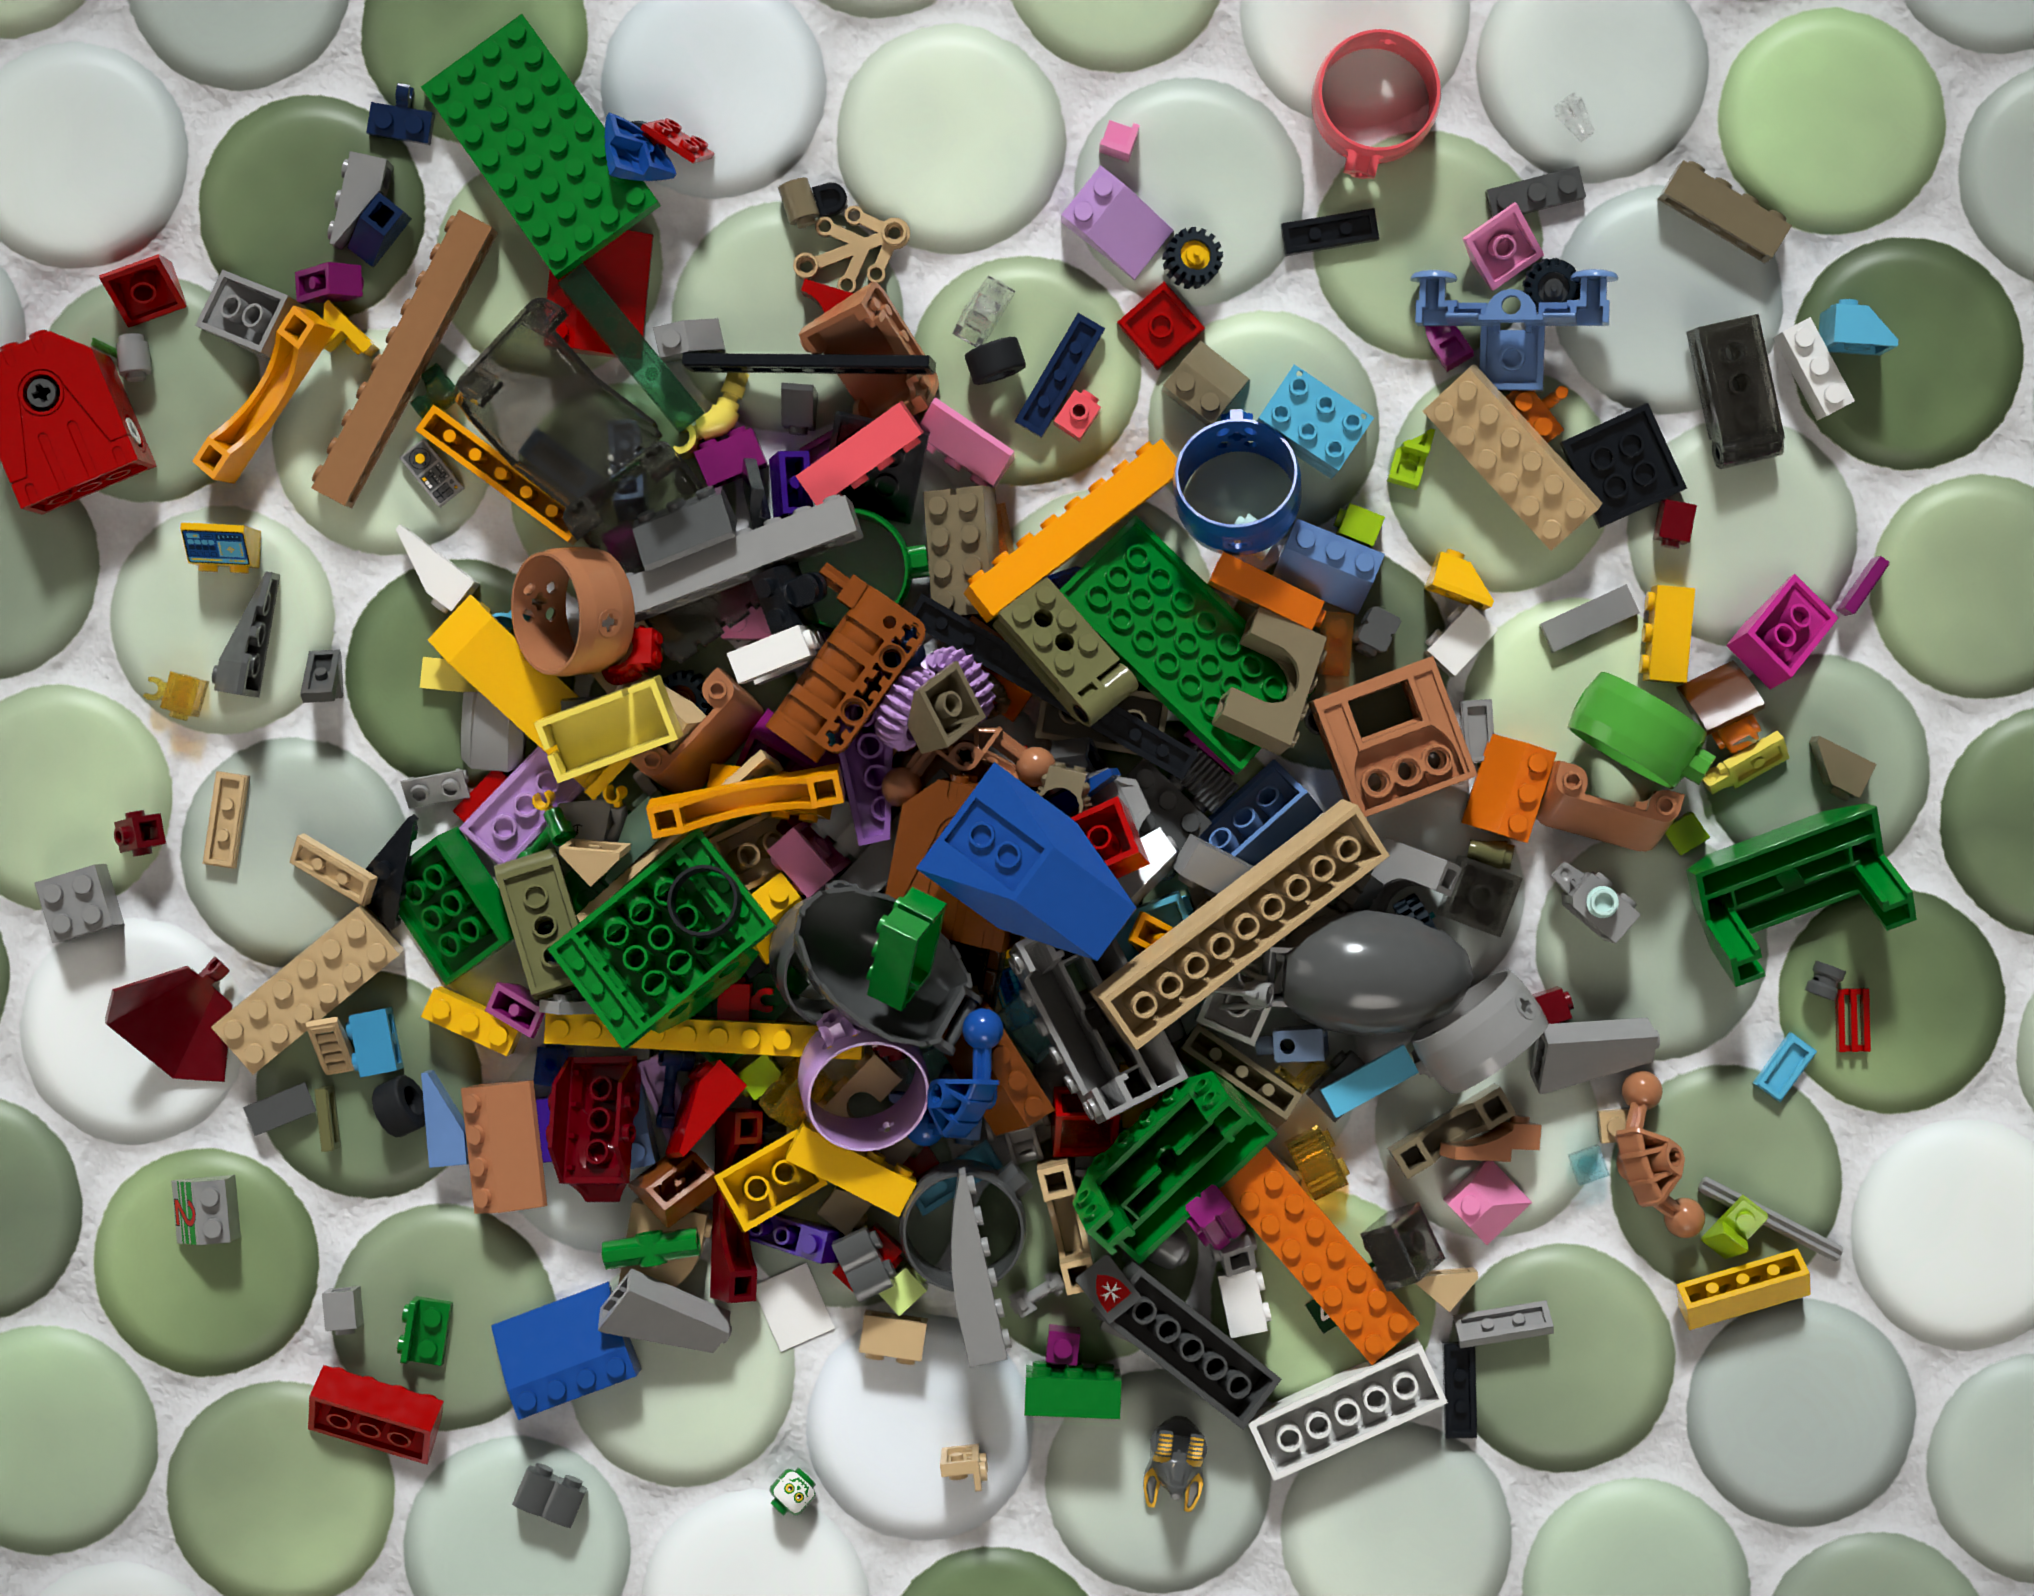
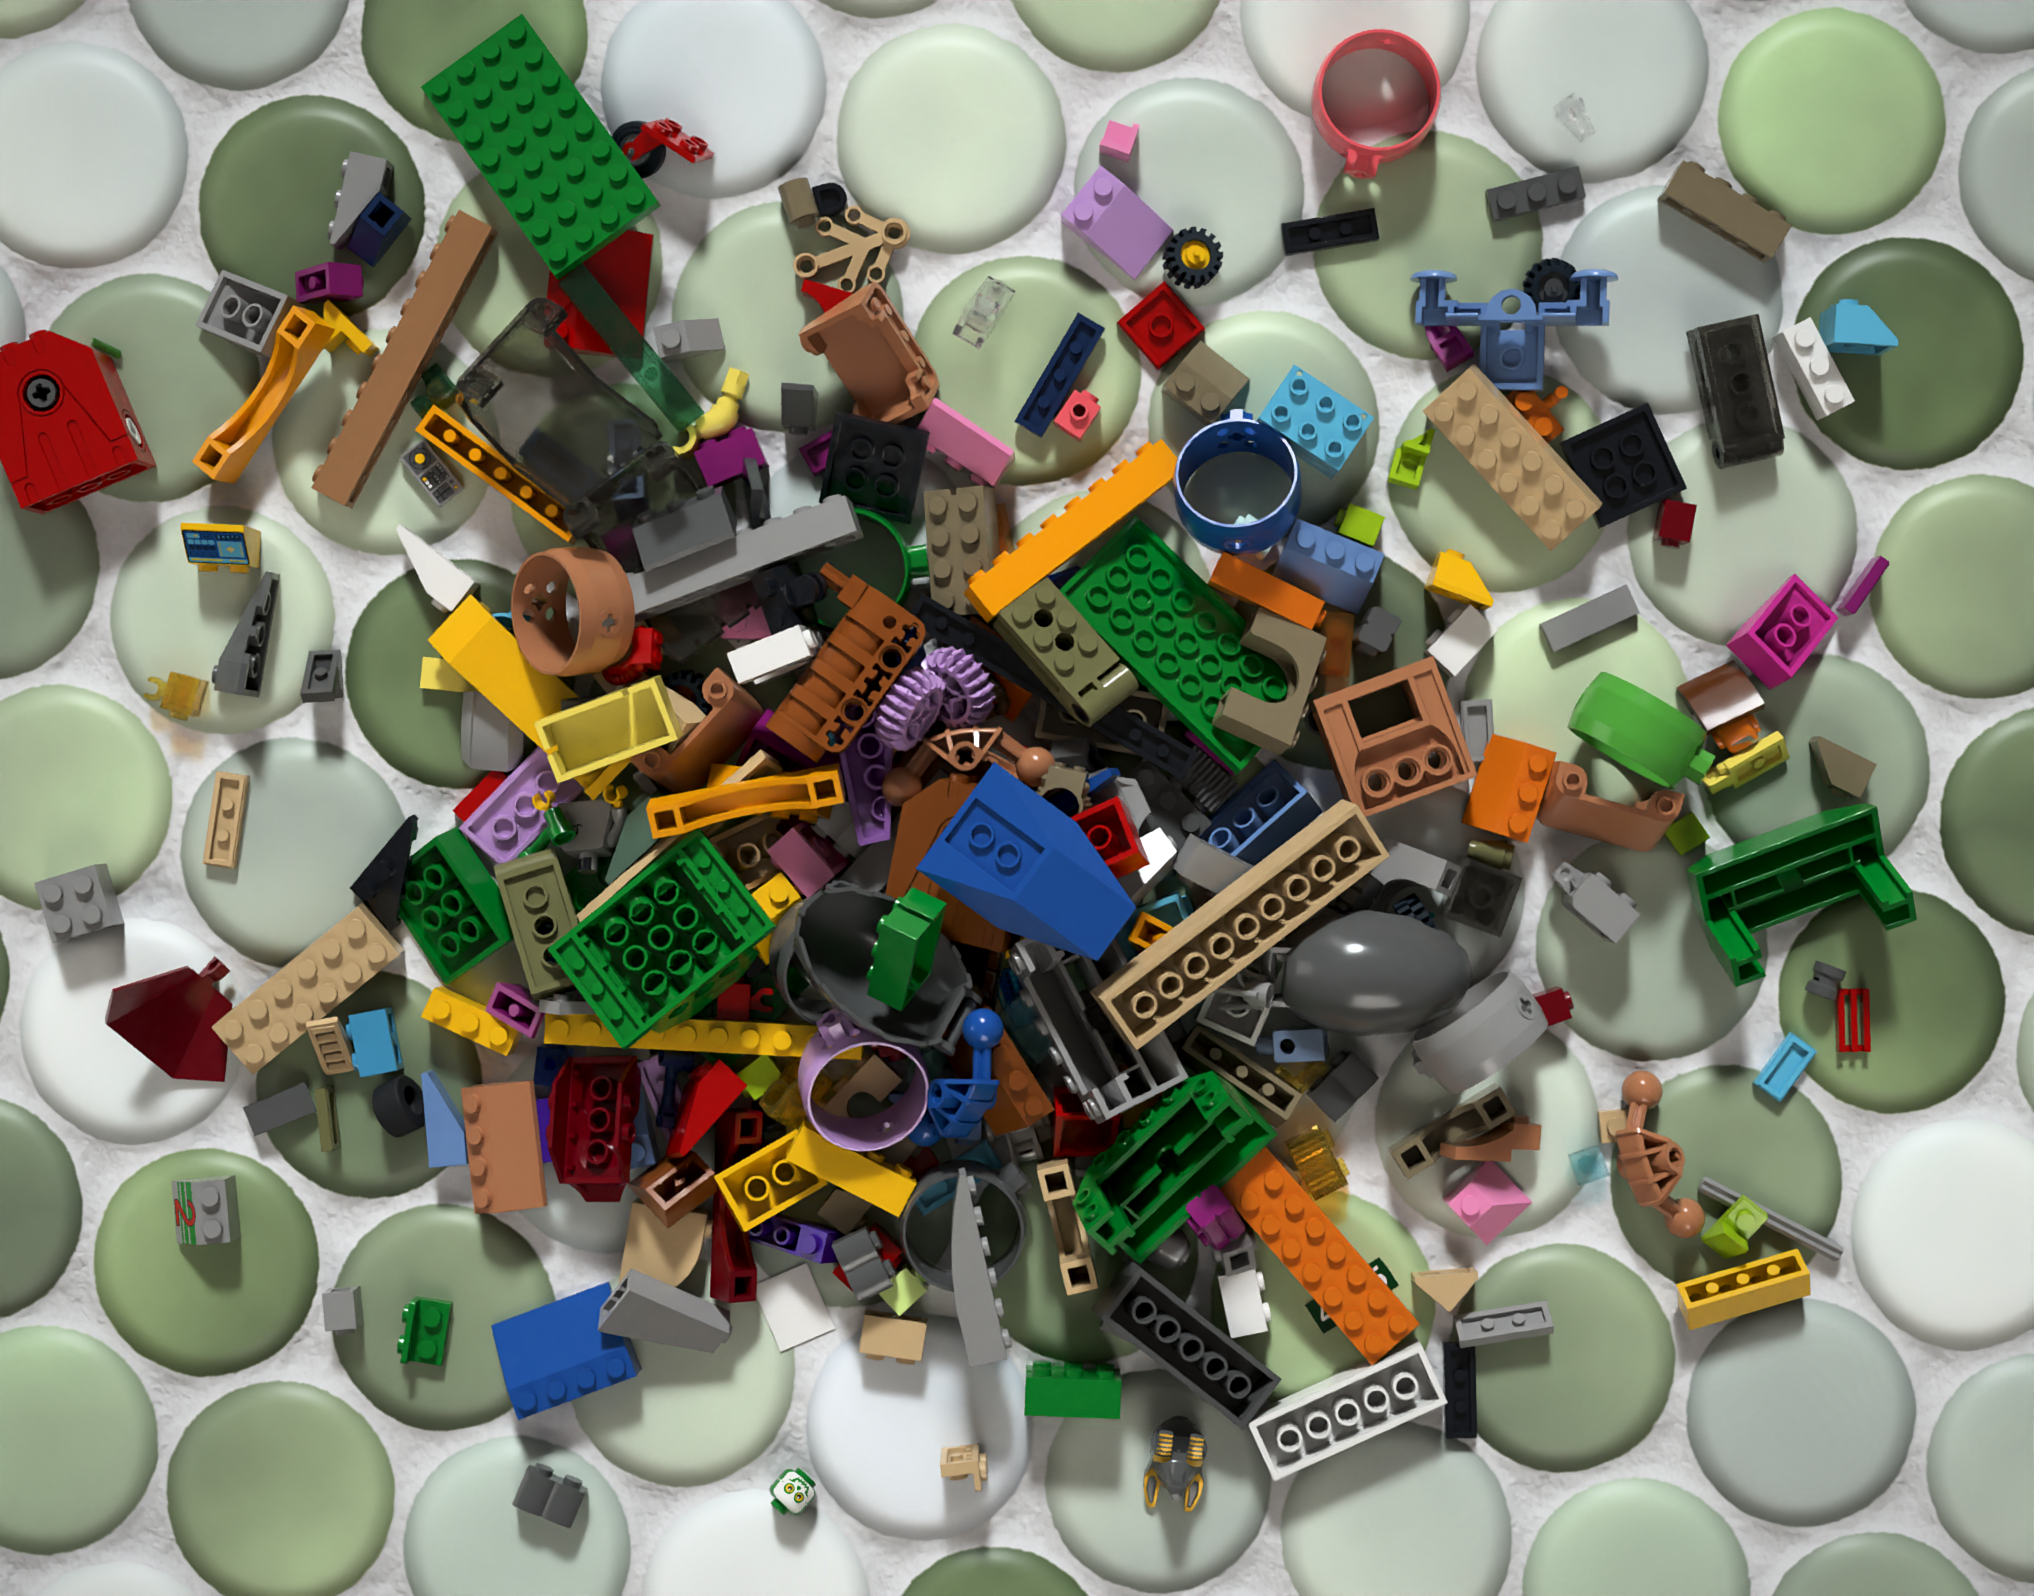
red slope [99,254,187,328] -> none
dark red brick [114,810,166,857] -> none
light grey brick [116,333,152,382] -> none
tan tile [289,833,378,906] -> none
red slope [308,1365,444,1465] -> none
dark blue plate [366,83,435,145] -> none
light grey hinge [400,768,470,809] -> none
tan slope [559,838,631,887] -> none
green piece [602,1227,701,1270] -> none
blue brick [605,112,677,181] -> none
black tyre [667,865,742,939] -> none
black tile [682,353,936,375] -> none
dark purple brick [769,451,813,519] -> none
coral brick [796,401,924,506] -> none
dark tan slope [907,661,986,754] -> none
black tyre [965,337,1026,385] -> none
light grey bar [1009,1270,1065,1319] -> none
magenta brick [1046,1324,1080,1366] -> none
dark grey sticker [1076,1254,1142,1324] -> none
medium azure tile [1319,1044,1419,1118] -> none
clear smoke brick [1360,1201,1445,1292] -> none
bright pink slope [1462,202,1544,291] -> none
light grey slope [1530,1018,1660,1094] -> none
light aqua plate [1586,886,1619,918] -> none
yellow brick [1639,585,1695,684] -> none

